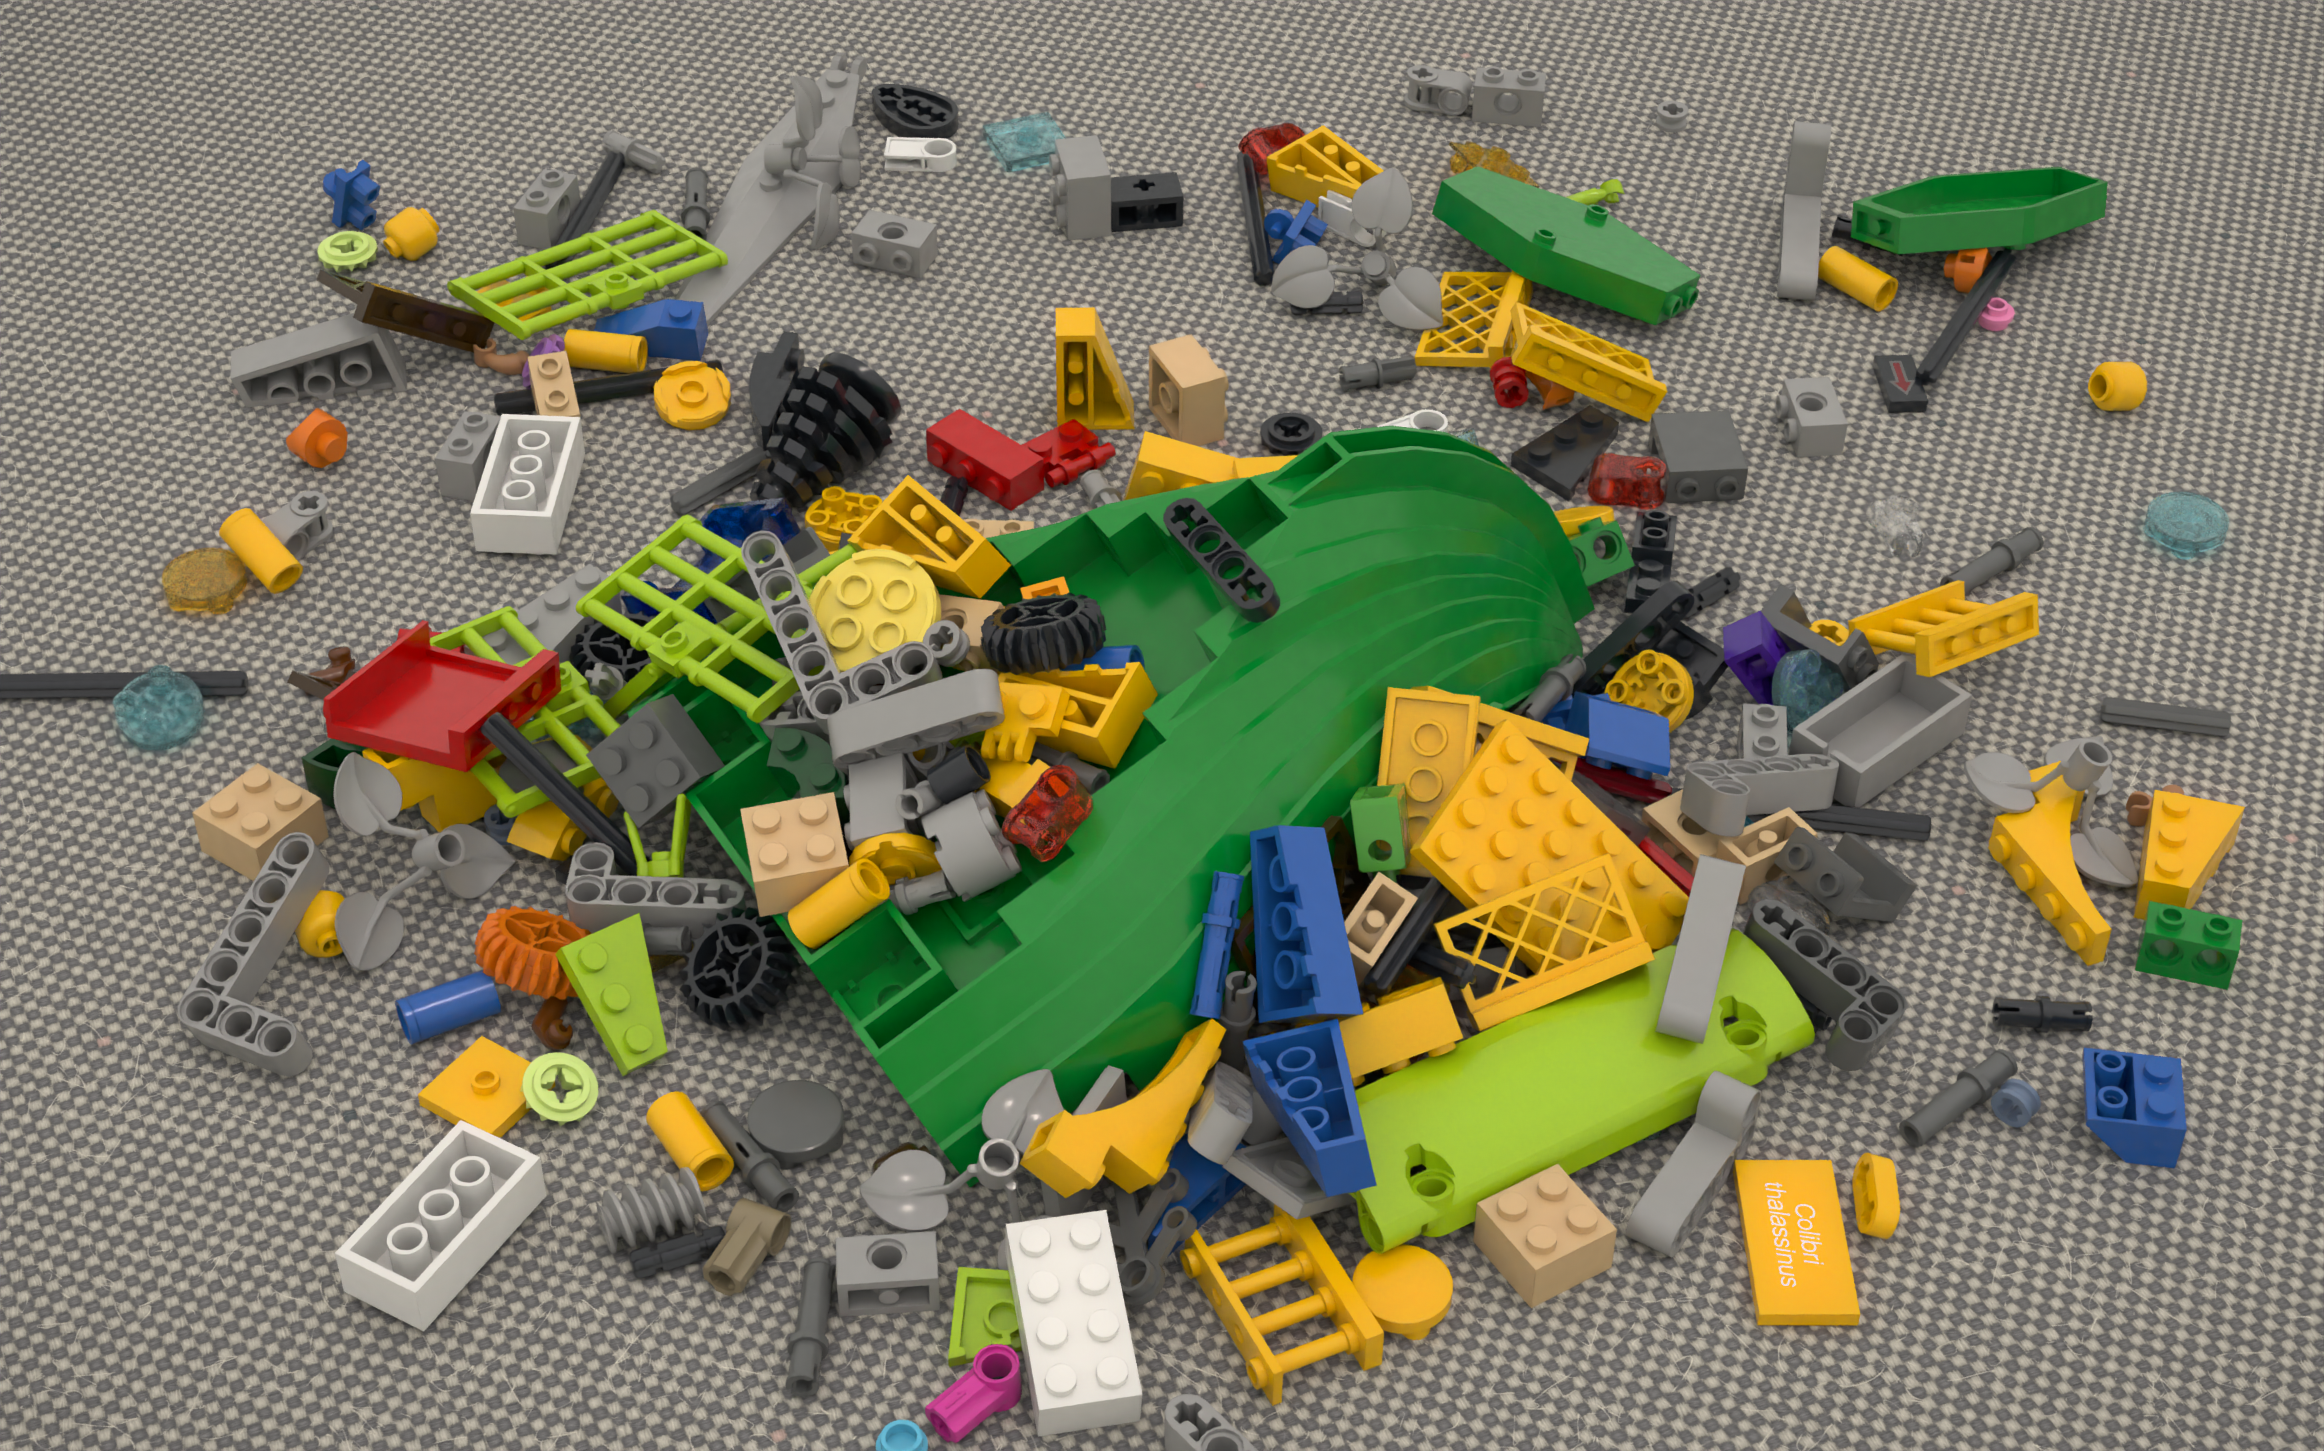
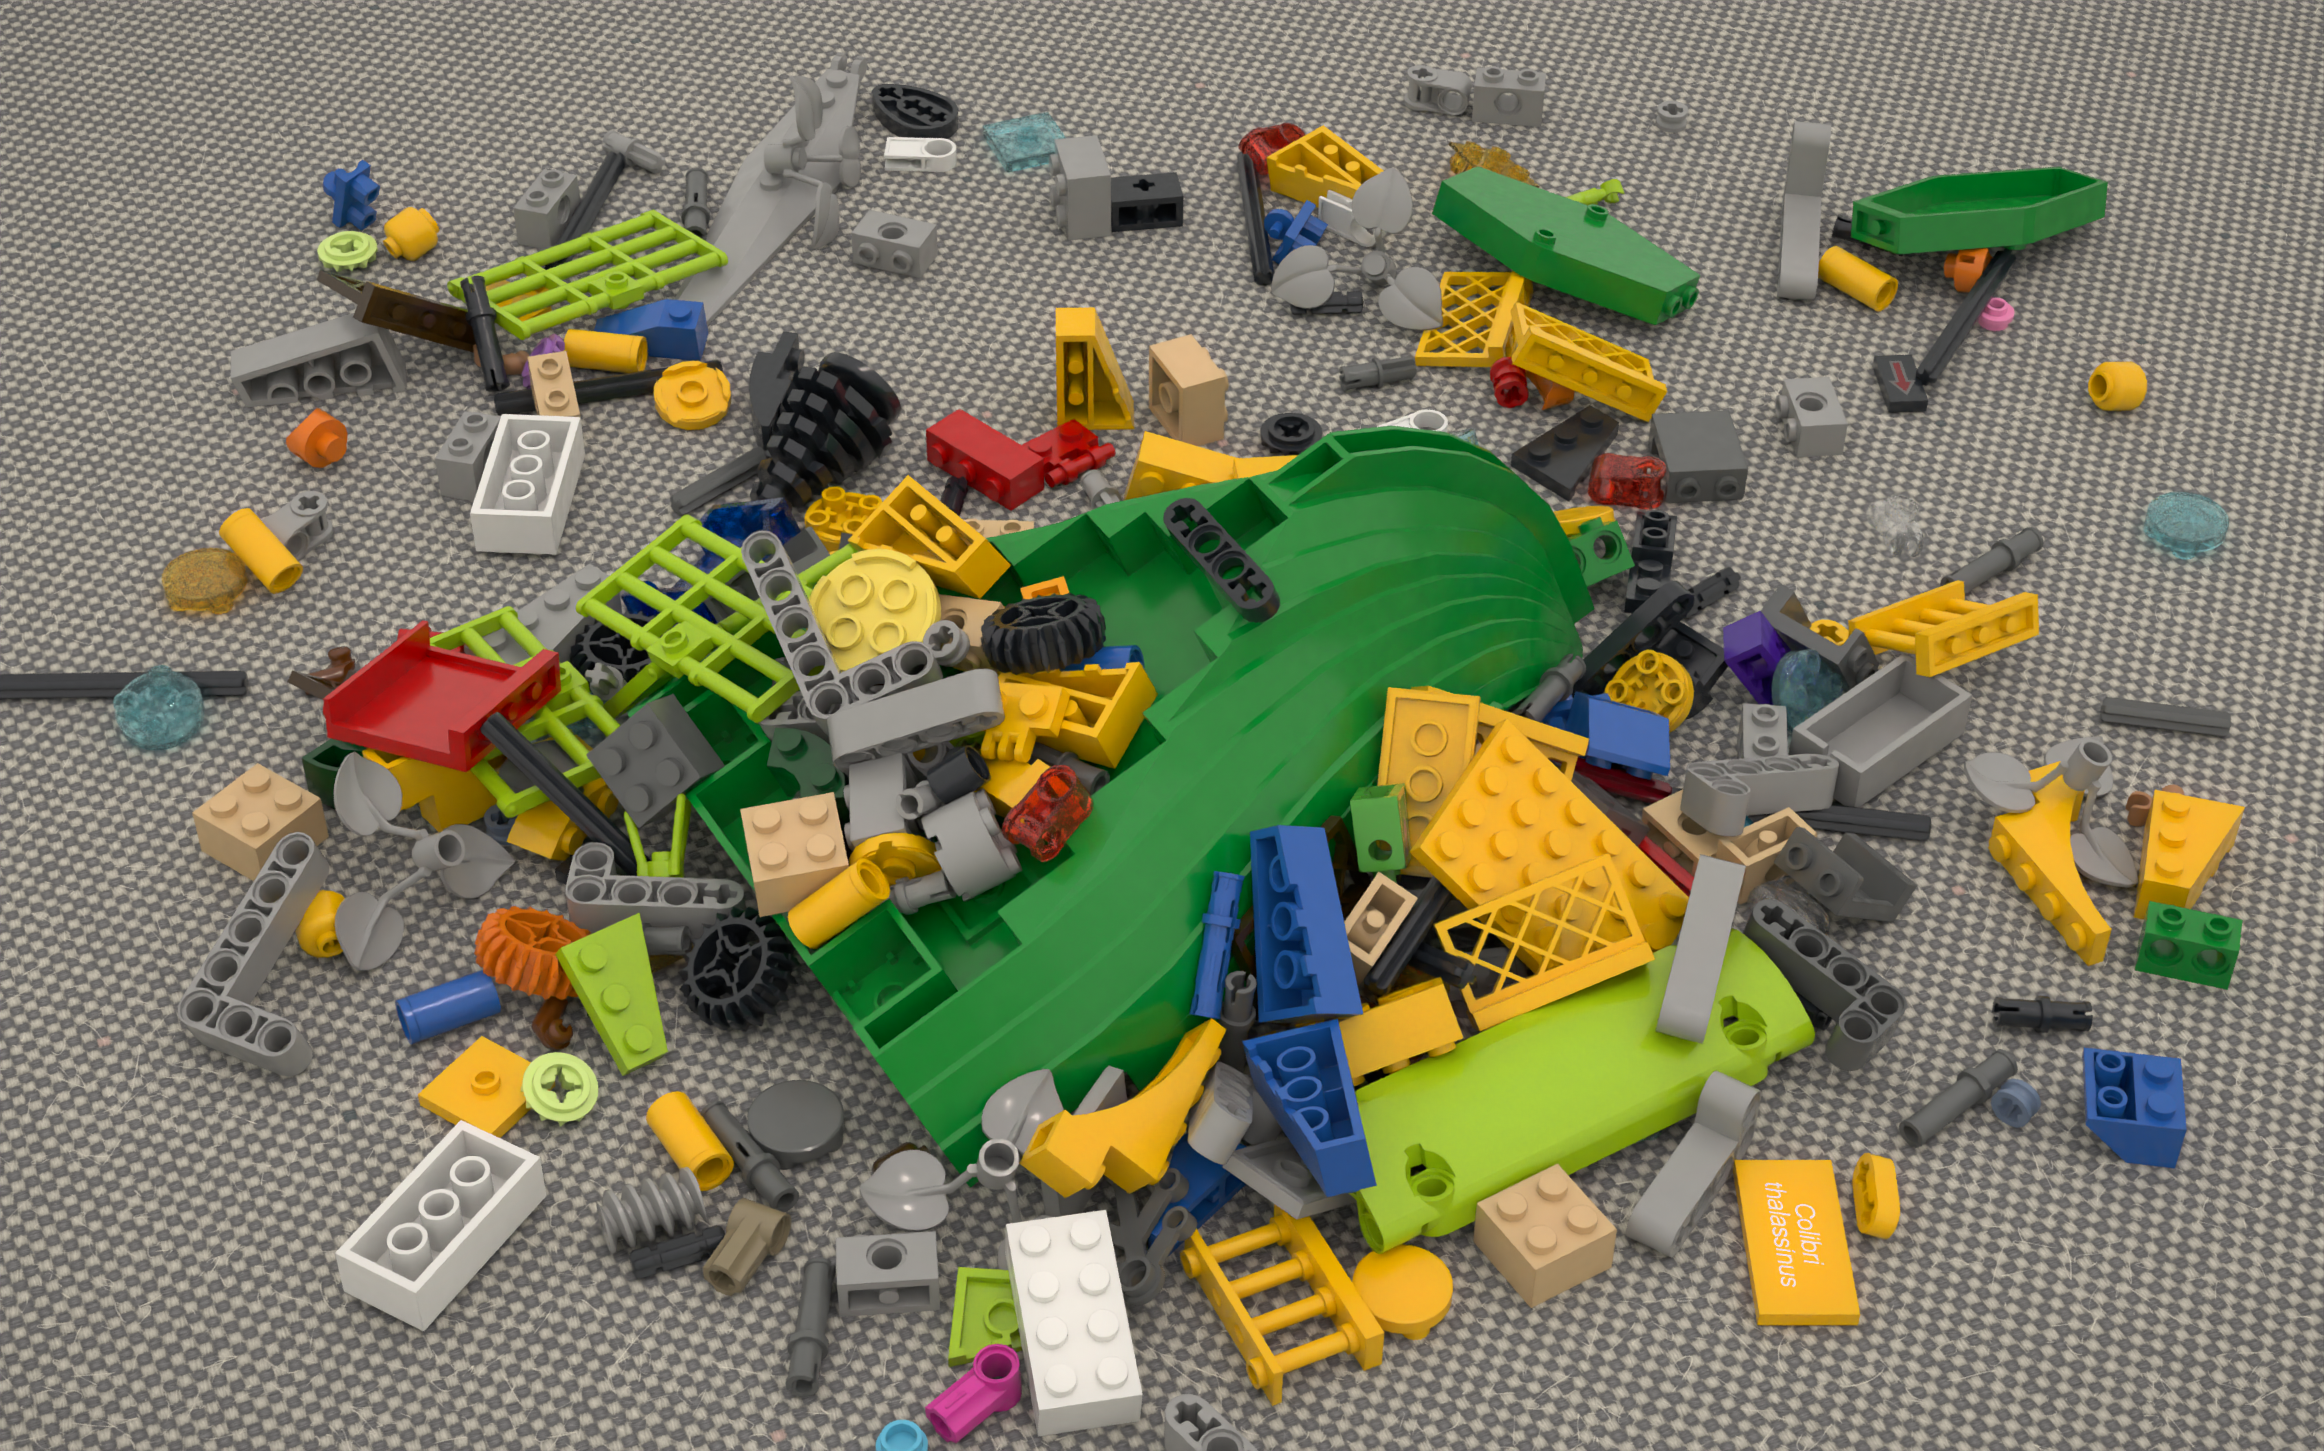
none -> black pin [460,276,510,392]

